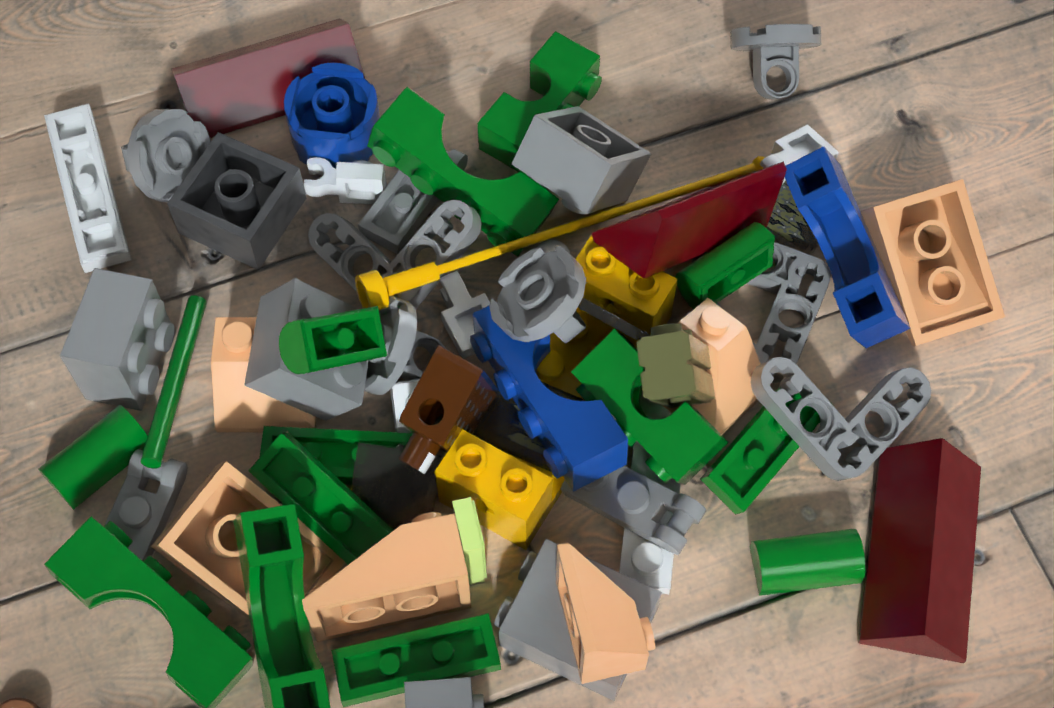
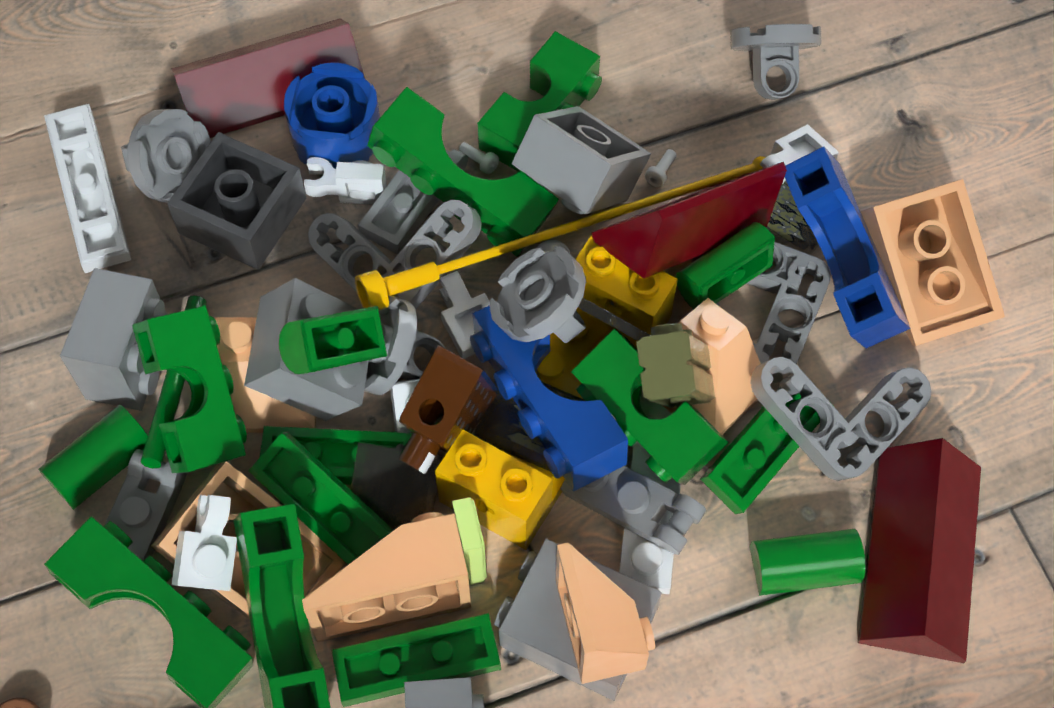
none -> green arch [132,305,247,473]
none -> white plate [171,495,237,591]
none -> white piece [459,142,499,174]
none -> white piece [645,149,677,187]

